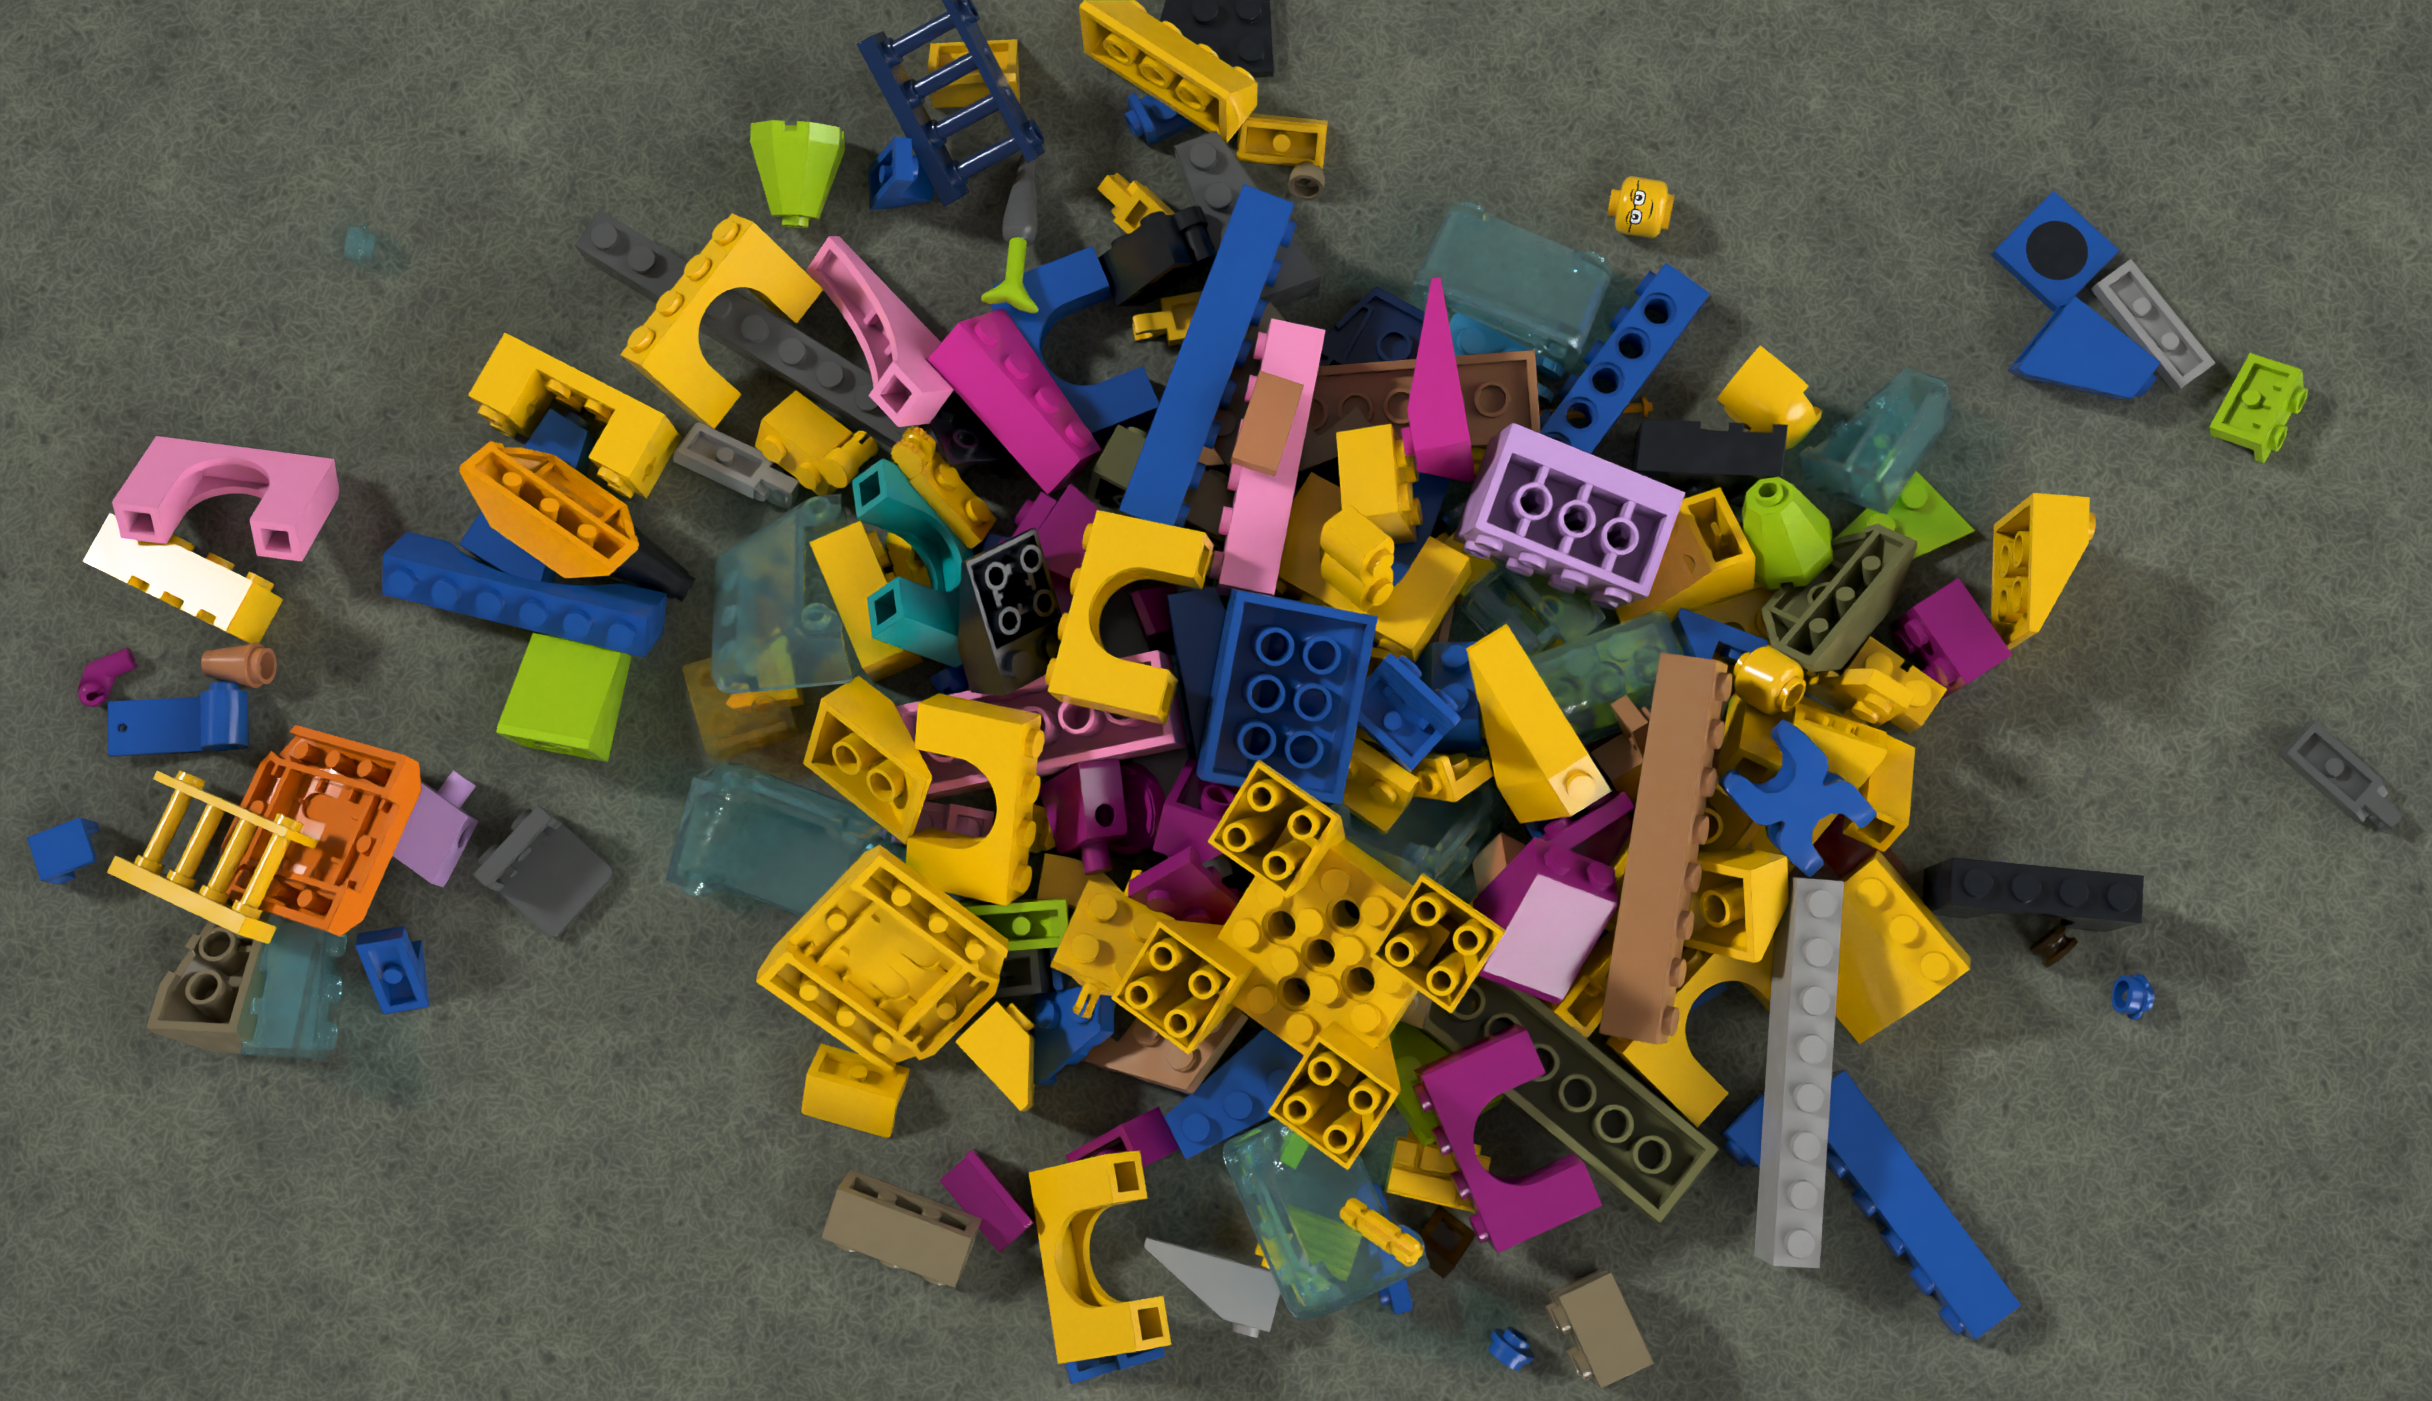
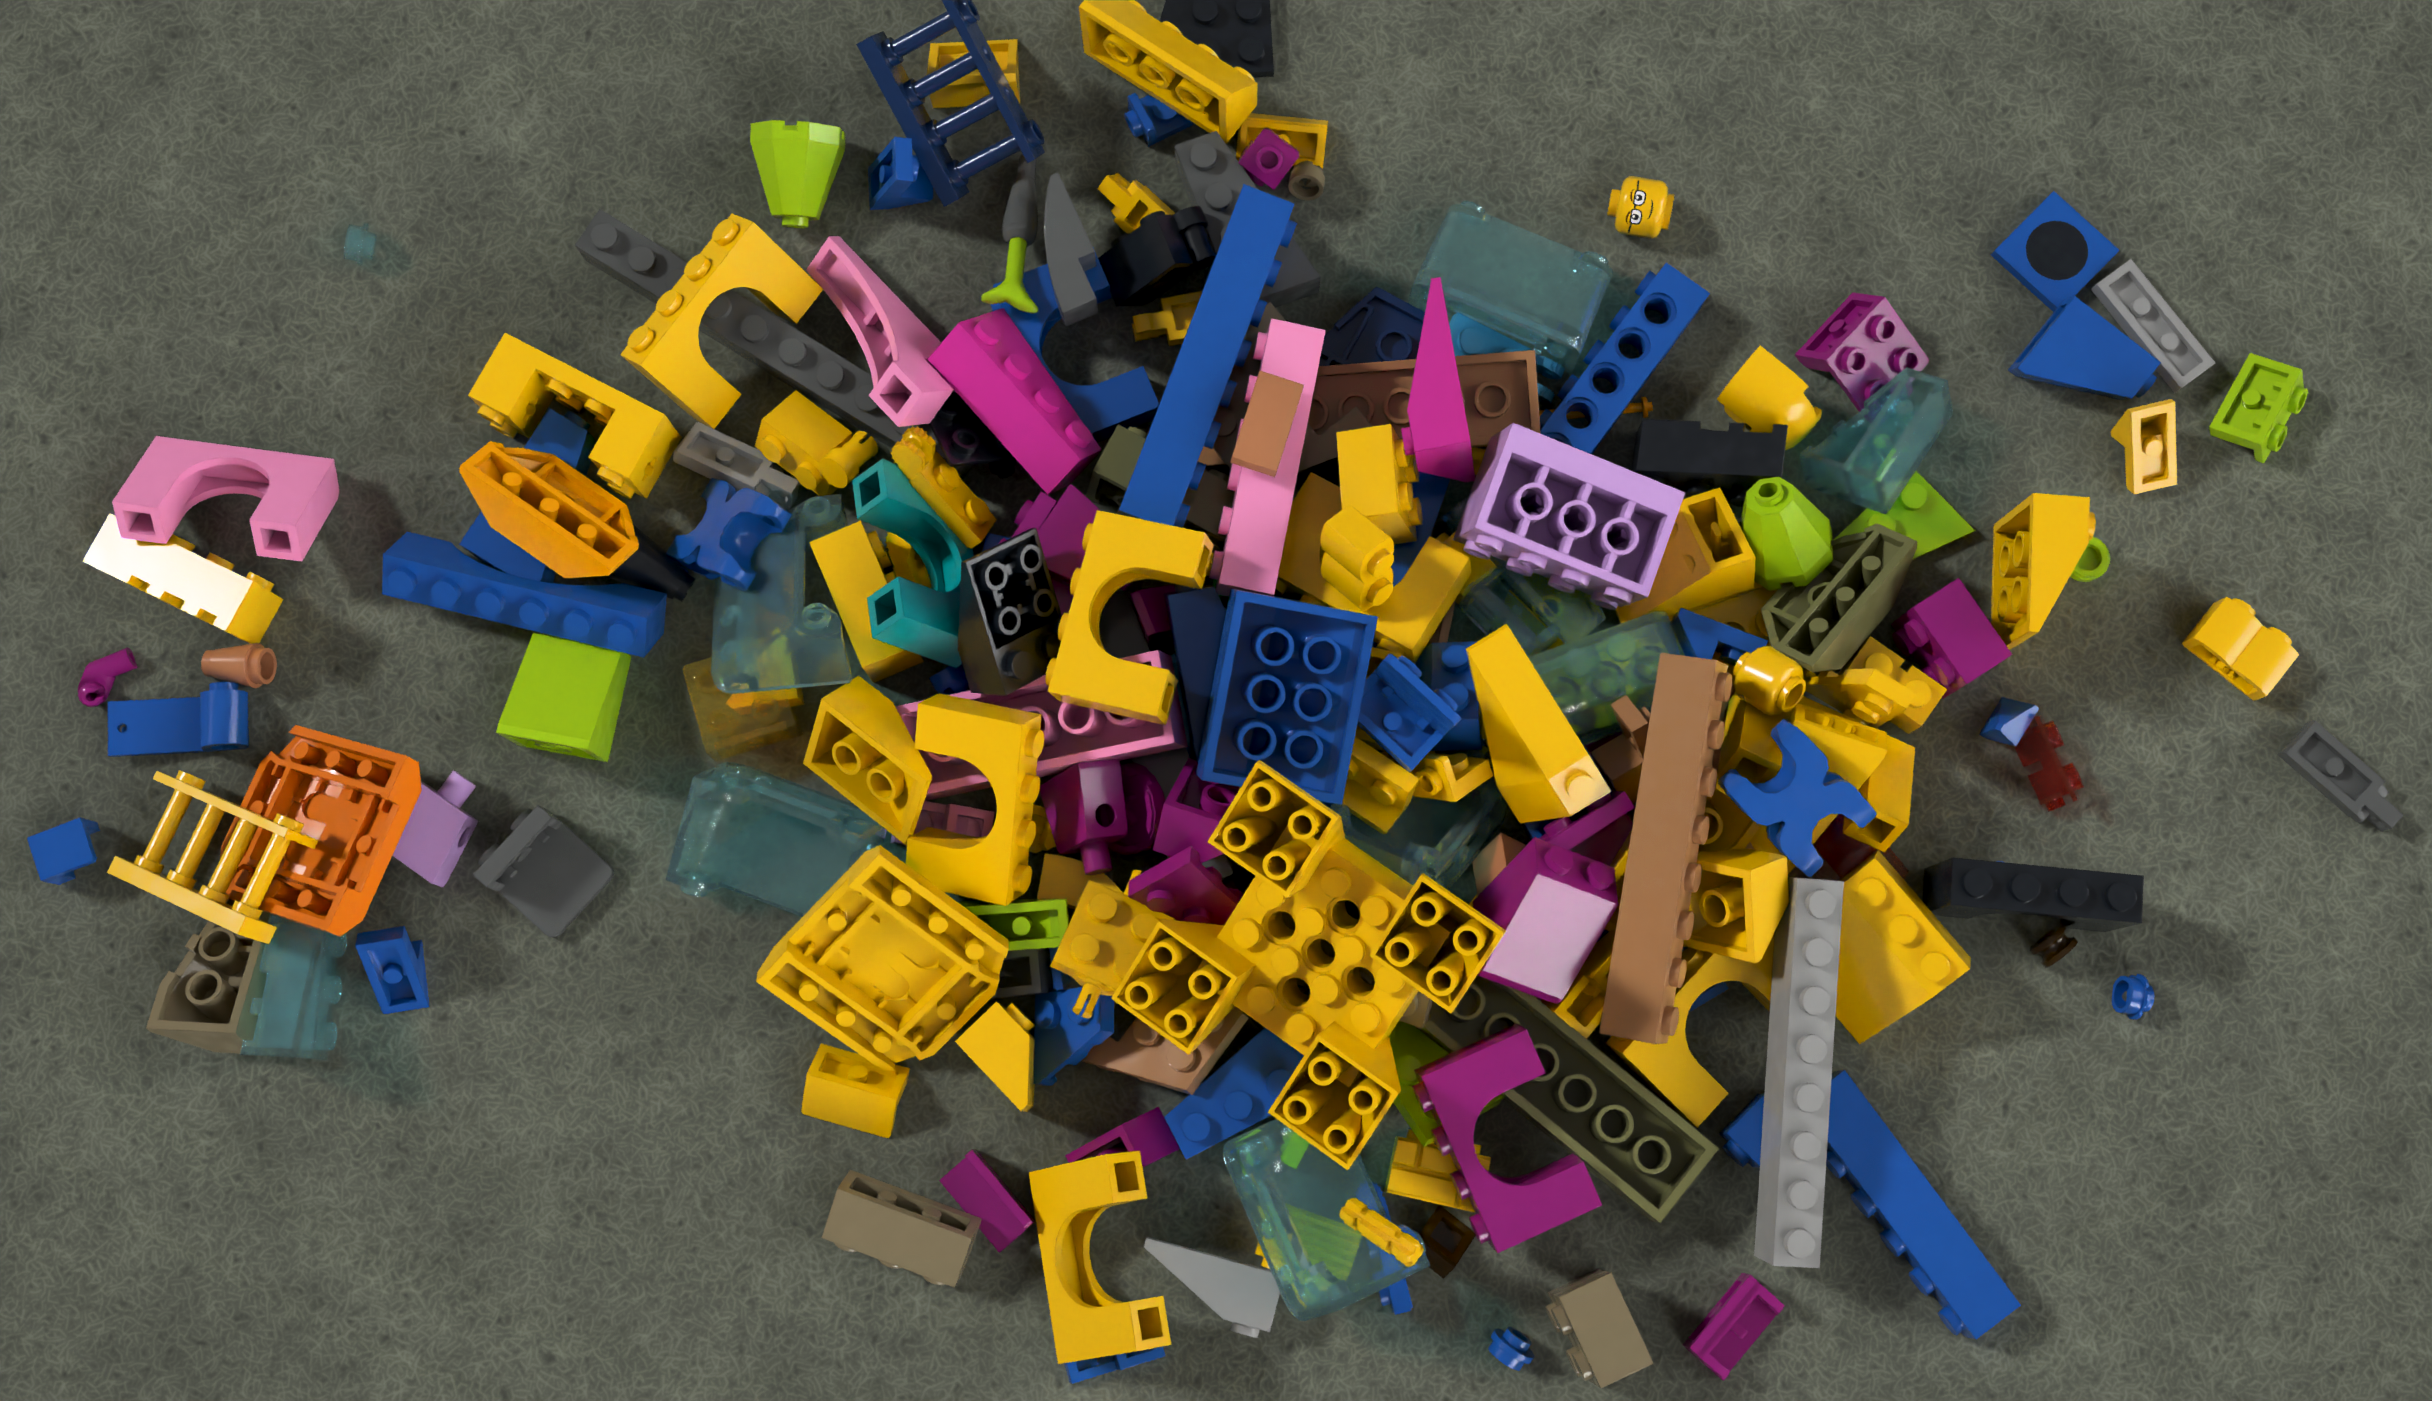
none -> blue piece [666,478,793,592]
none -> dark grey slope [1044,172,1098,327]
none -> magenta bracket [1238,127,1299,190]
none -> magenta hinge [1683,1273,1784,1381]
none -> magenta bracket [1795,292,1929,422]
none -> blue slope [1979,697,2039,747]
none -> clear red hinge [2014,715,2084,812]
none -> lime tile [2070,537,2110,582]
none -> yellow slope [2111,399,2177,495]
none -> yellow brick [2182,597,2299,701]

